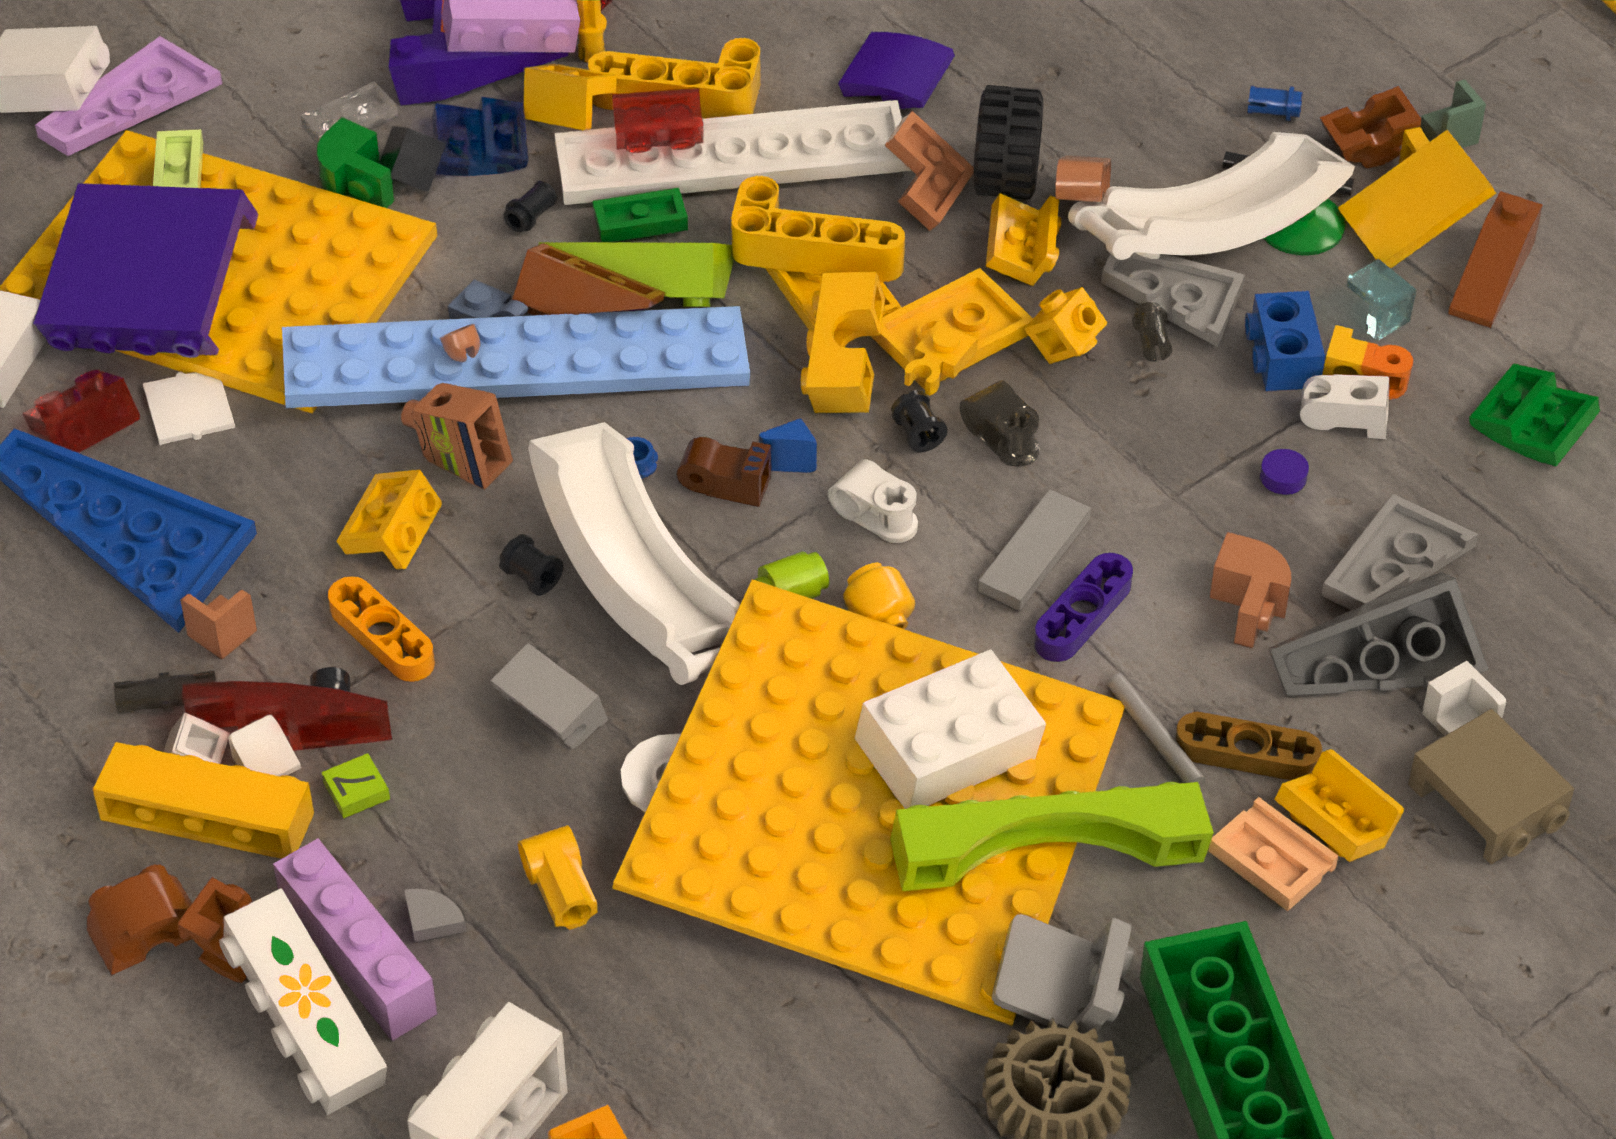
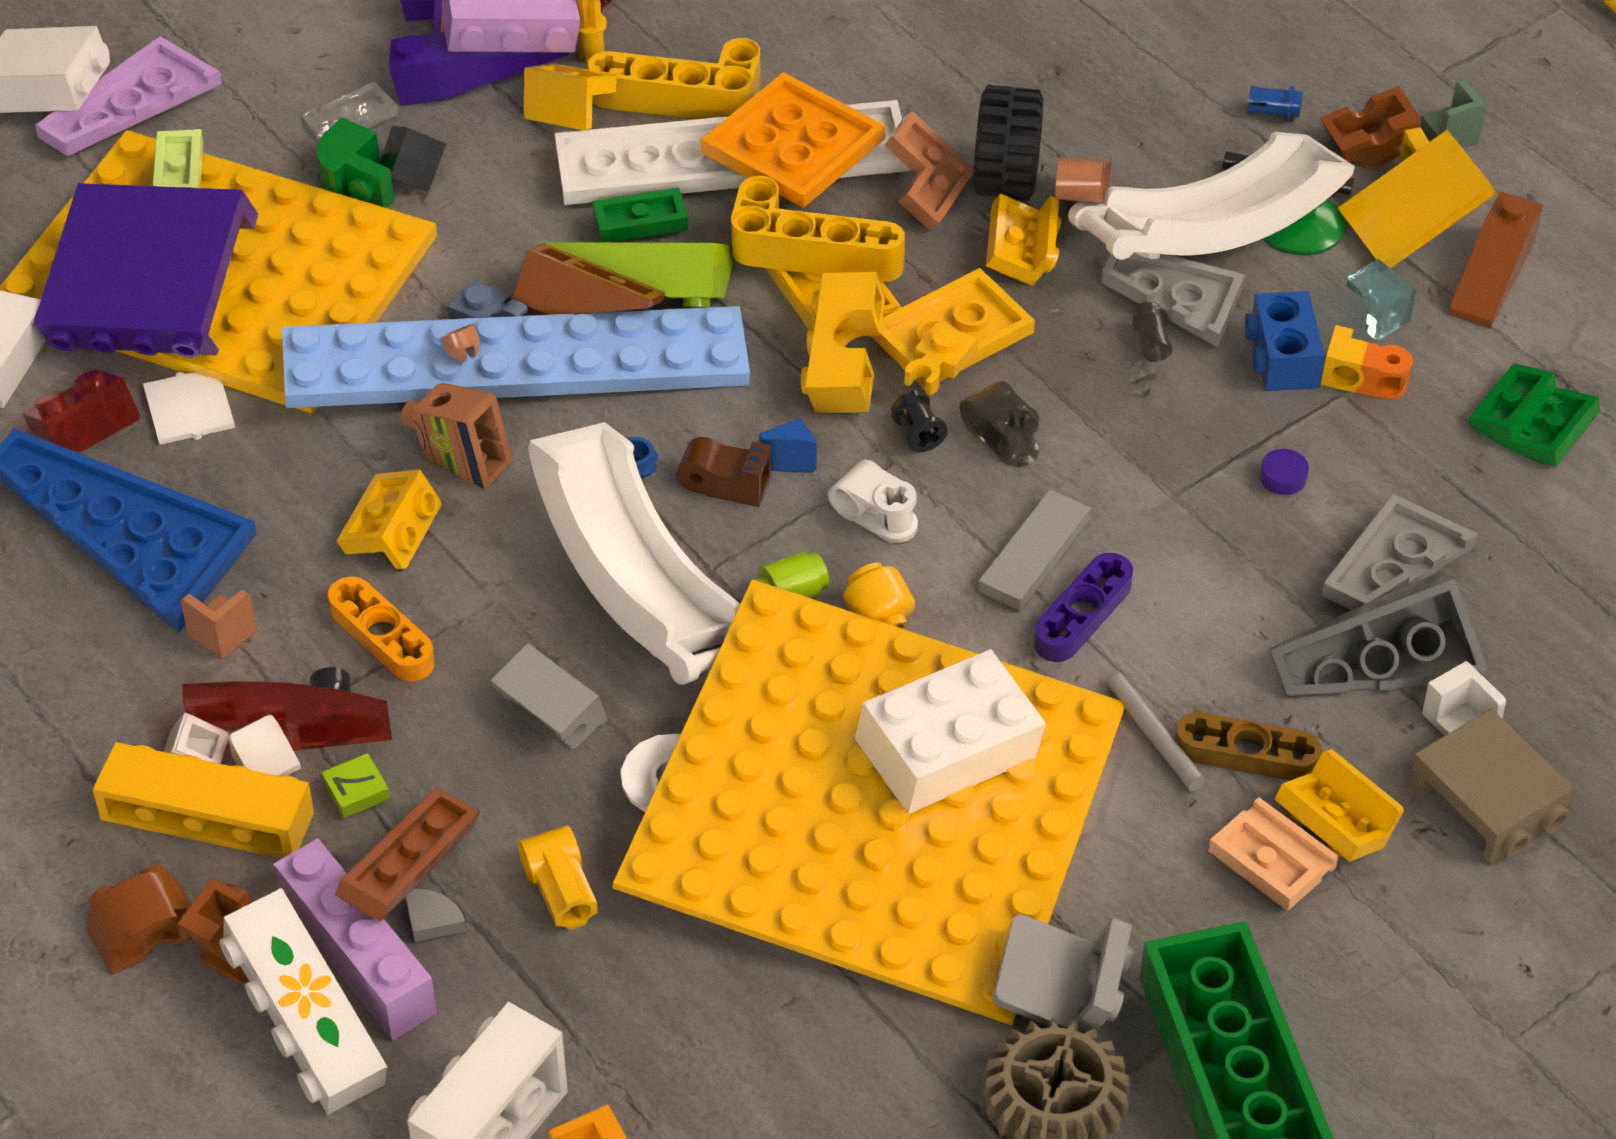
clear smoke pin [114,670,219,714] -> none
clear blue slope [432,97,529,176] -> none
black bush [499,534,564,596] -> none
black pin [503,181,557,232] -> none
clear red bracket [612,88,704,153] -> none
dark purple slope [838,32,955,109] -> none
lime arch [890,782,1214,891] -> none
yellow brick [1024,287,1108,364] -> none
nougat brick [1210,532,1291,648] -> none
white leg [1300,374,1389,439] -> none
none -> dark orange plate [335,787,480,922]
none -> light orange plate [700,72,885,208]

